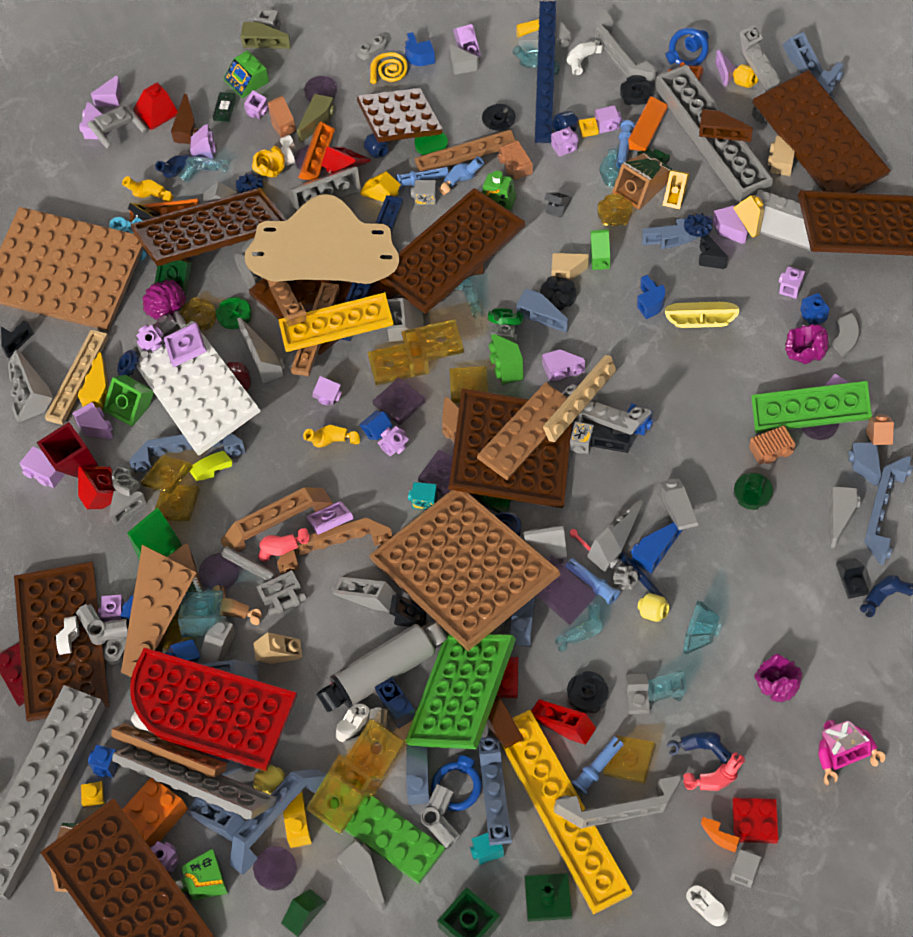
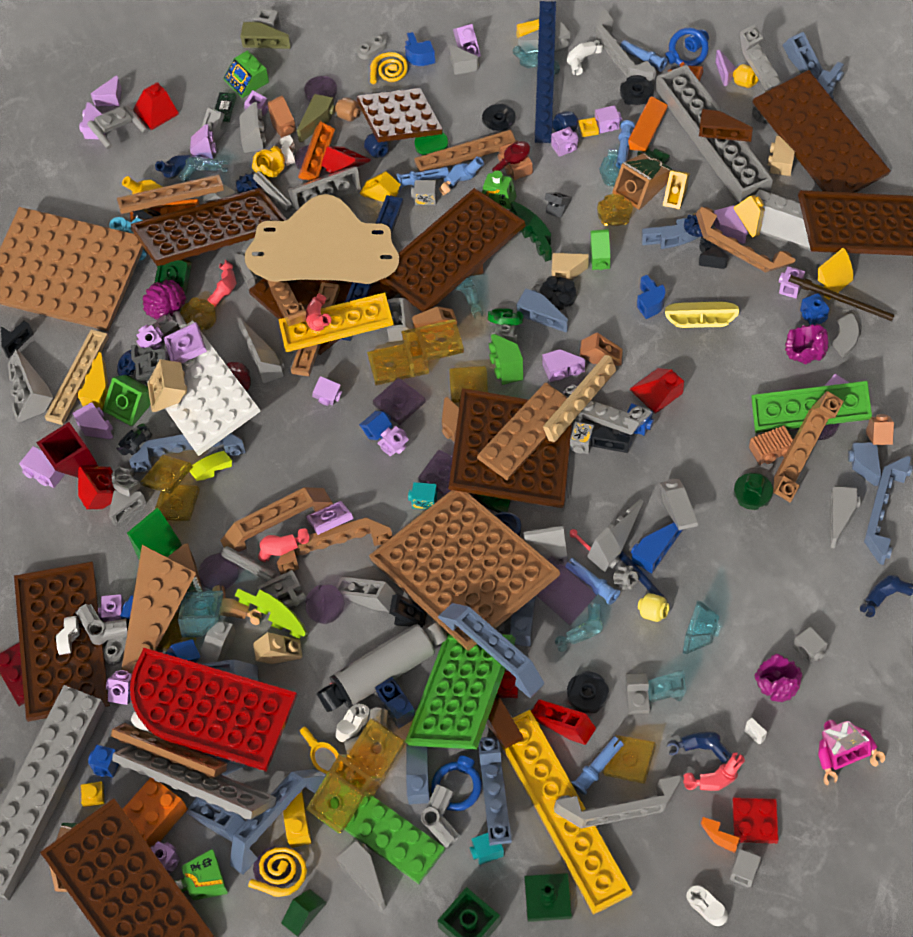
reddish brown slope [171,94,198,144] -> none
green tile [216,297,252,330] -> none
light yellow head [253,765,285,795] -> none
yellow arm [303,425,360,448] -> none
black slope [836,558,869,599] -> none
none -> lavender brick [106,670,132,705]
none -> black plate [116,423,152,455]
none -> medium nougat plate [117,175,224,214]
none -> dark grey slope [131,345,170,382]
none -> tan slope [147,359,187,412]
none -> light grey slope [201,107,226,143]
none -> coral arm [207,259,237,307]
none -> lime slope [235,589,308,639]
none -> light grey slope [239,102,266,153]
none -> yellow piece [249,847,307,897]
none -> light grey axle [253,171,292,211]
none -> piece [300,726,341,776]
none -> coral arm [305,293,331,331]
none -> clear purple tile [305,584,345,624]
none -> medium nougat head [335,97,361,122]
none -> medium nougat slope [412,306,458,337]
none -> sand blue slope [438,603,545,698]
none -> dark red piece [492,141,530,172]
none -> dark green slope [509,201,552,262]
none -> nougat slope [580,332,623,366]
none -> medium blue pin [620,40,668,72]
none -> red slope [630,368,684,414]
none -> medium nougat slope [696,207,796,273]
none -> white tile [745,718,767,744]
none -> medium nougat slope [773,391,844,503]
none -> dark brown bar [788,275,894,321]
none -> light grey brick [793,627,827,664]
none -> yellow slope [818,248,853,300]

